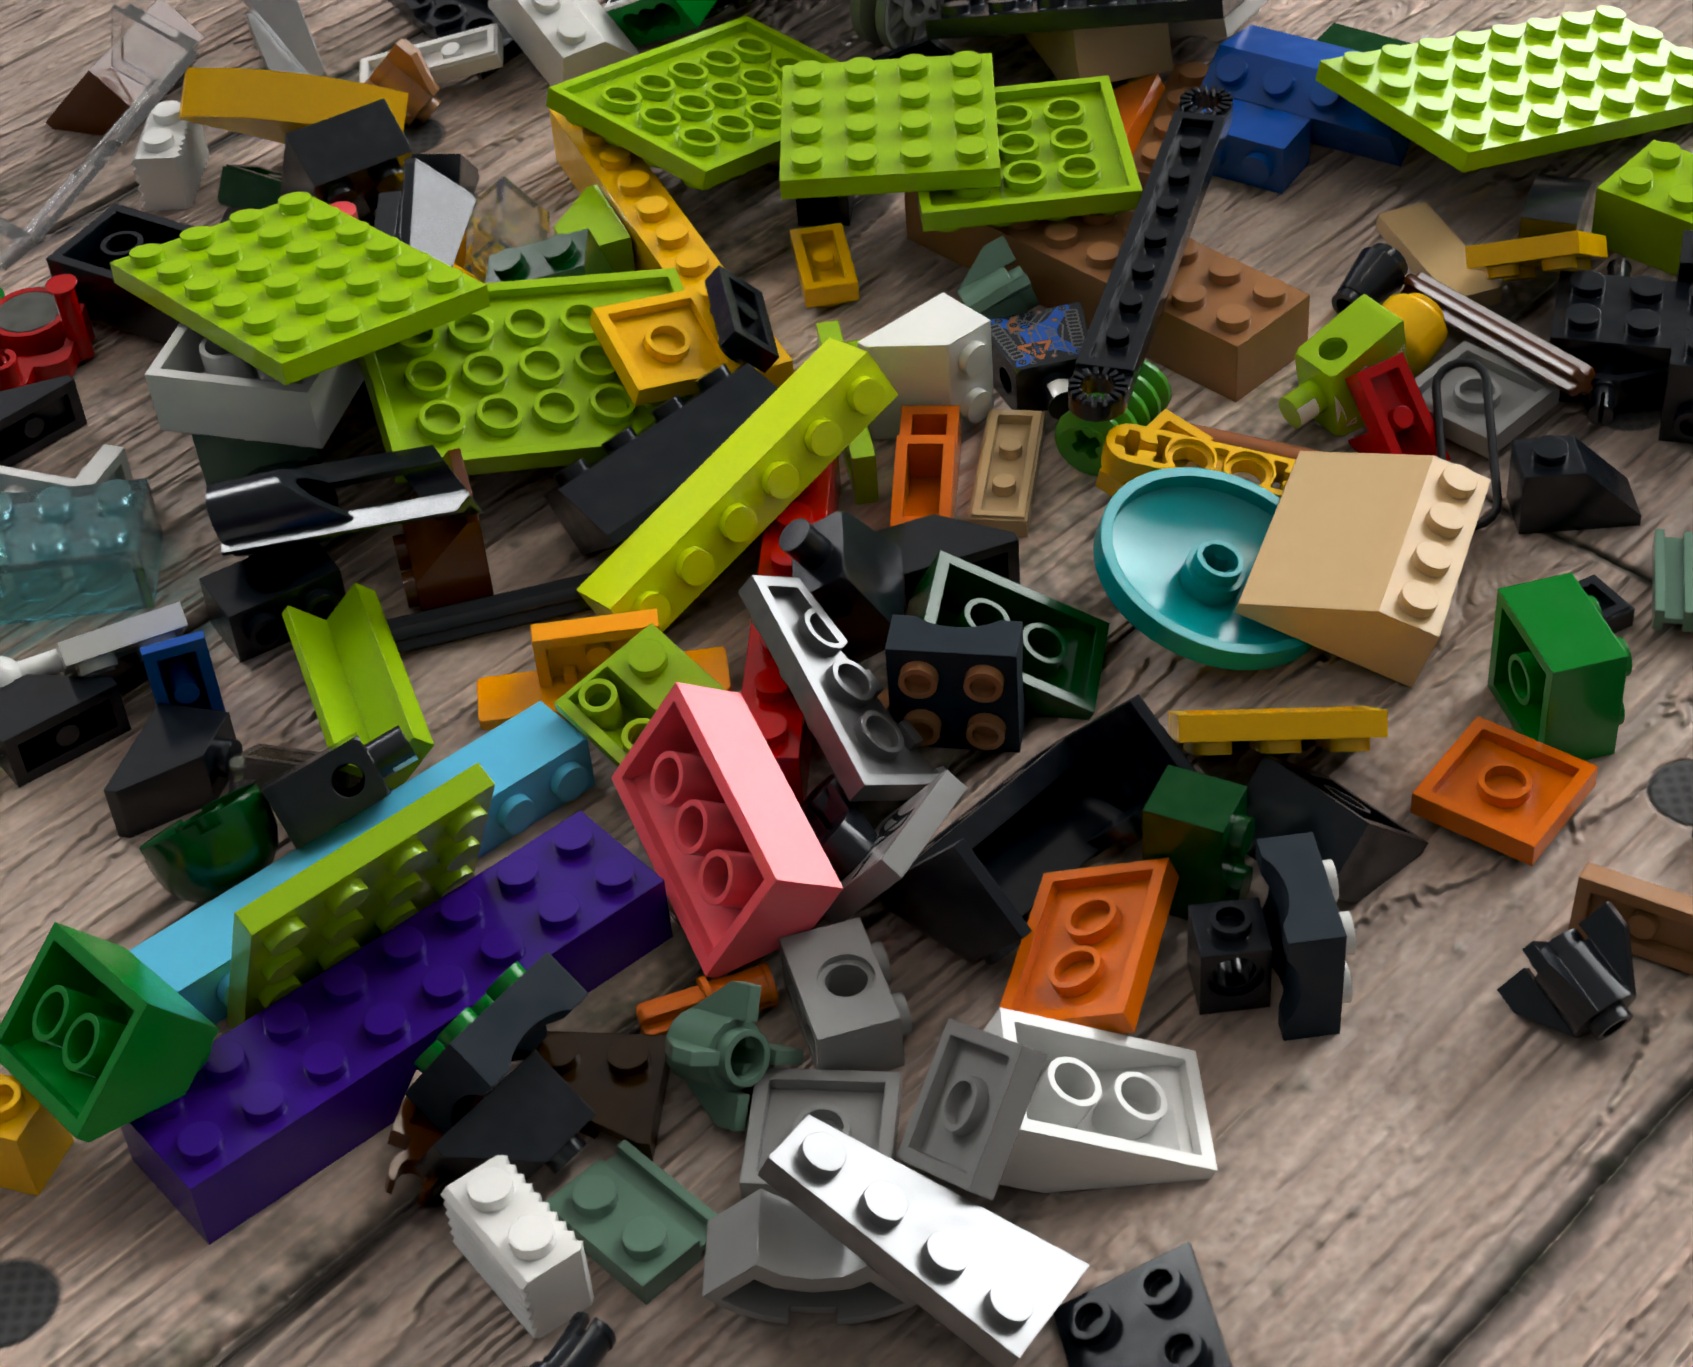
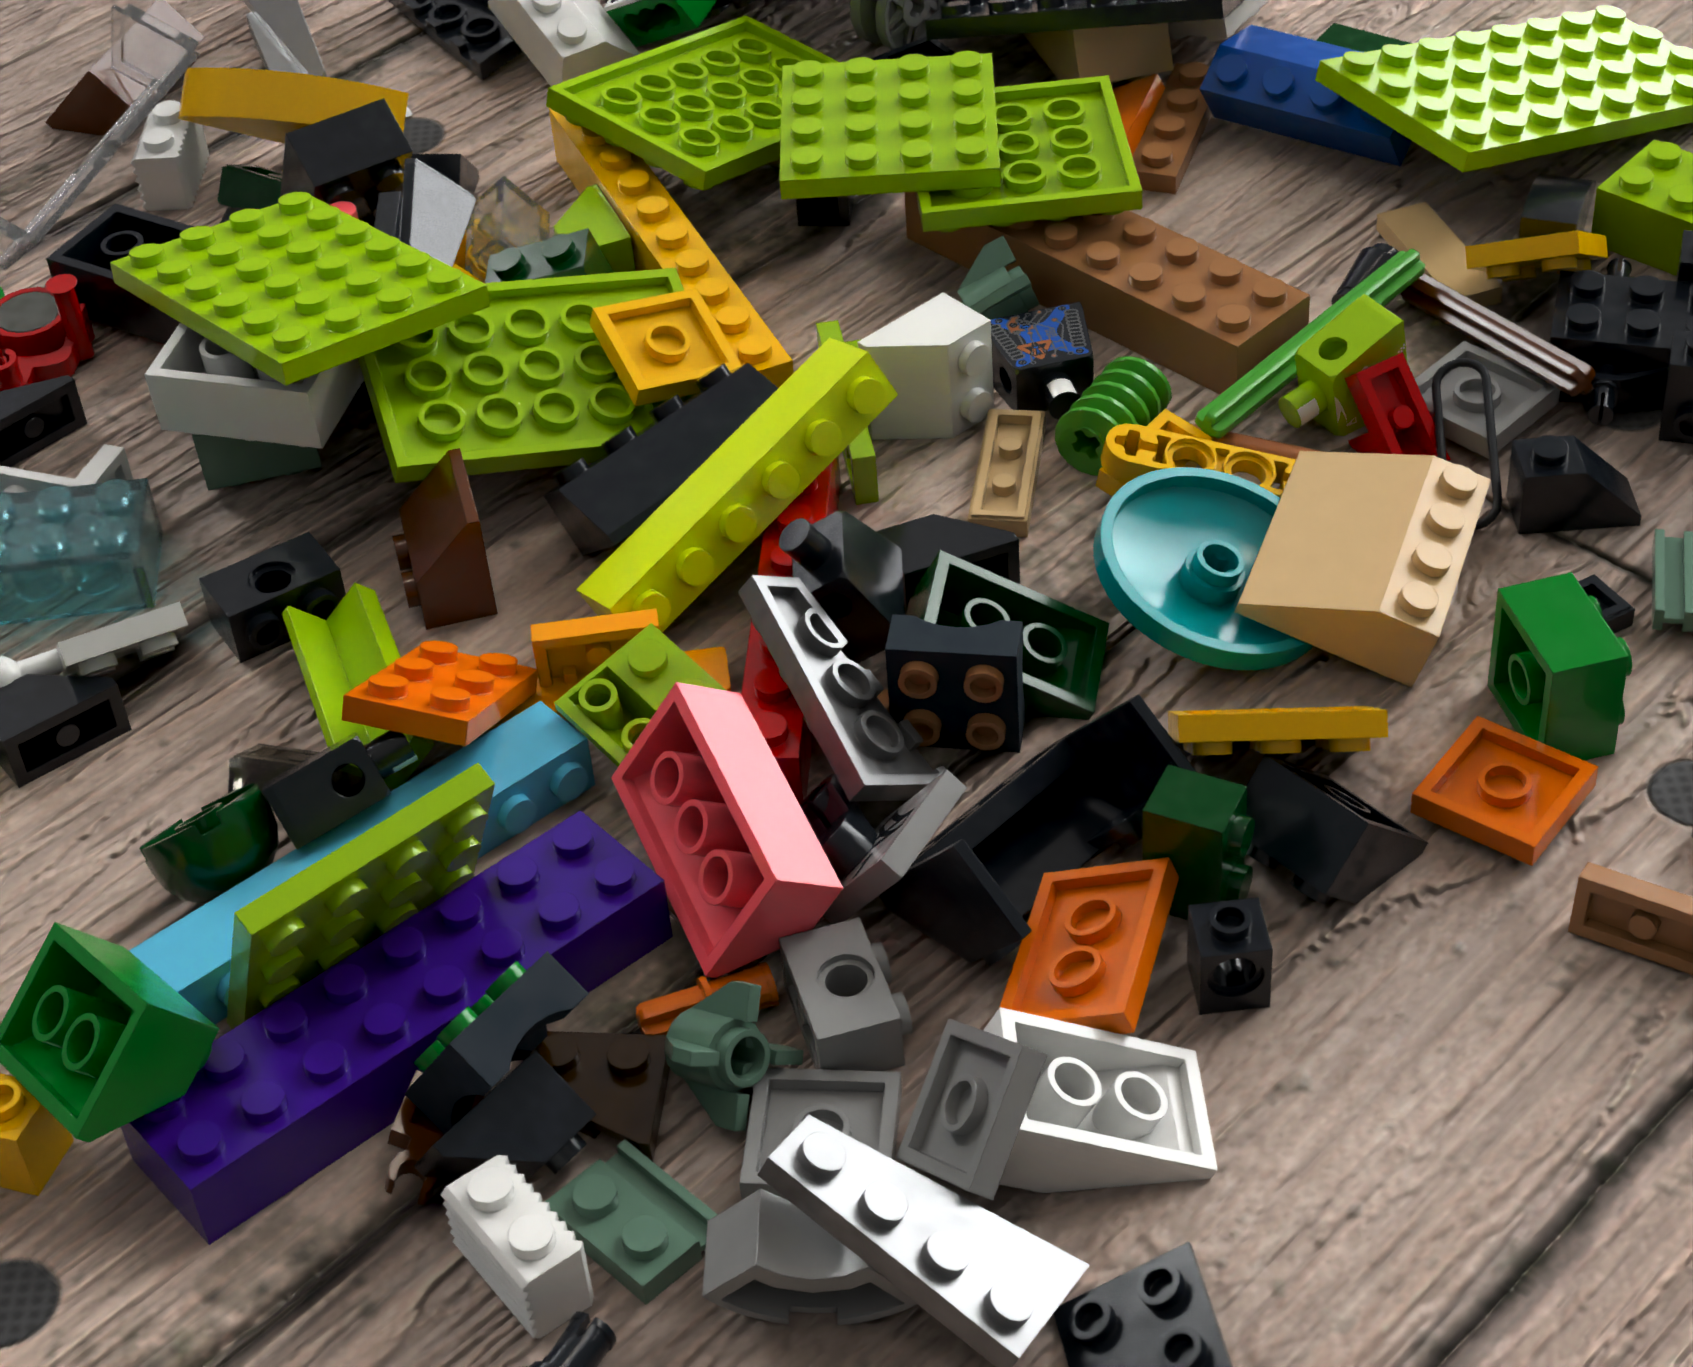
black slope [104,702,243,838] -> none
blue slope [139,630,226,712] -> none
black panel [205,445,484,557] -> none
white tile [359,23,503,84] -> none
medium nougat brick [364,38,442,126] -> none
black axle [386,572,593,654] -> none
black plate [705,265,779,373] -> none
yellow plate [789,223,860,308] -> none
orange slope [890,405,962,527] -> none
black plate [1068,85,1233,422] -> none
blue brick [1203,98,1311,194] -> none
black brick [1256,832,1356,1041] -> none
yellow head [1382,293,1448,377] -> none
black brick [1497,902,1636,1041] -> none
none -> orange plate [342,640,538,747]
none -> bright green axle [1195,249,1426,438]

